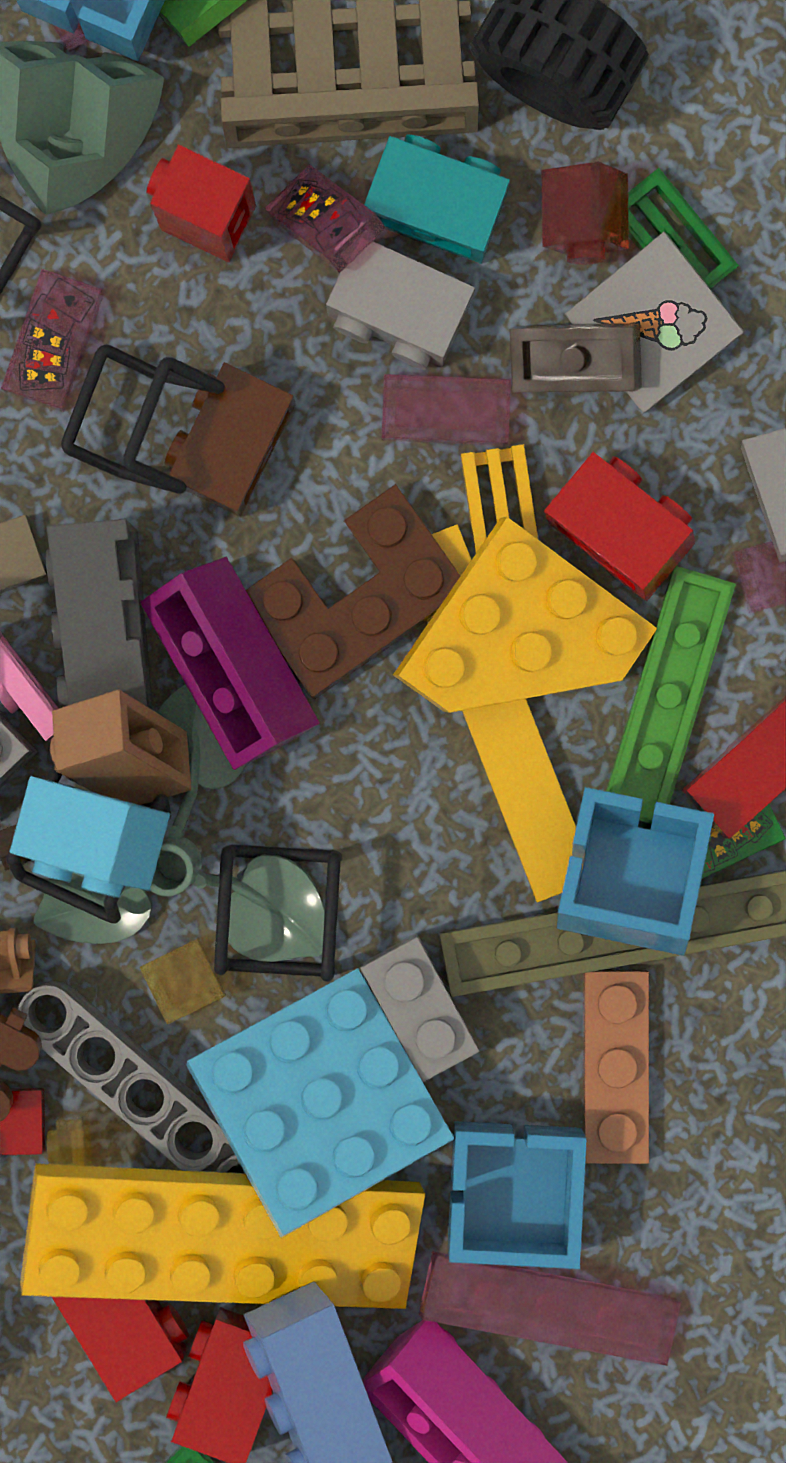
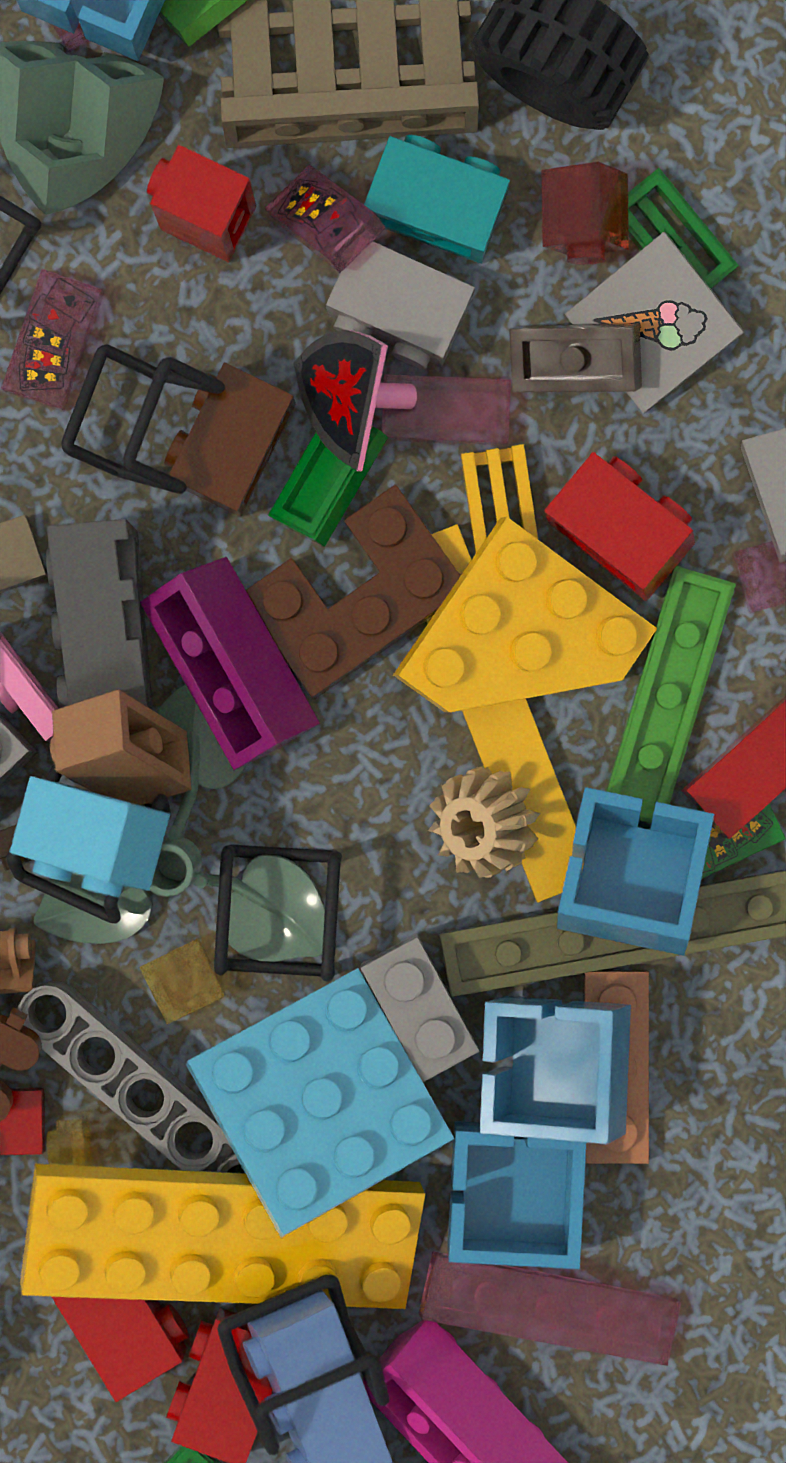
none -> black piece [218,1274,390,1455]
none -> green tile [268,426,388,547]
none -> shield [293,330,417,471]
none -> tan gear [428,767,540,878]
none -> dark azure piece [480,996,631,1144]

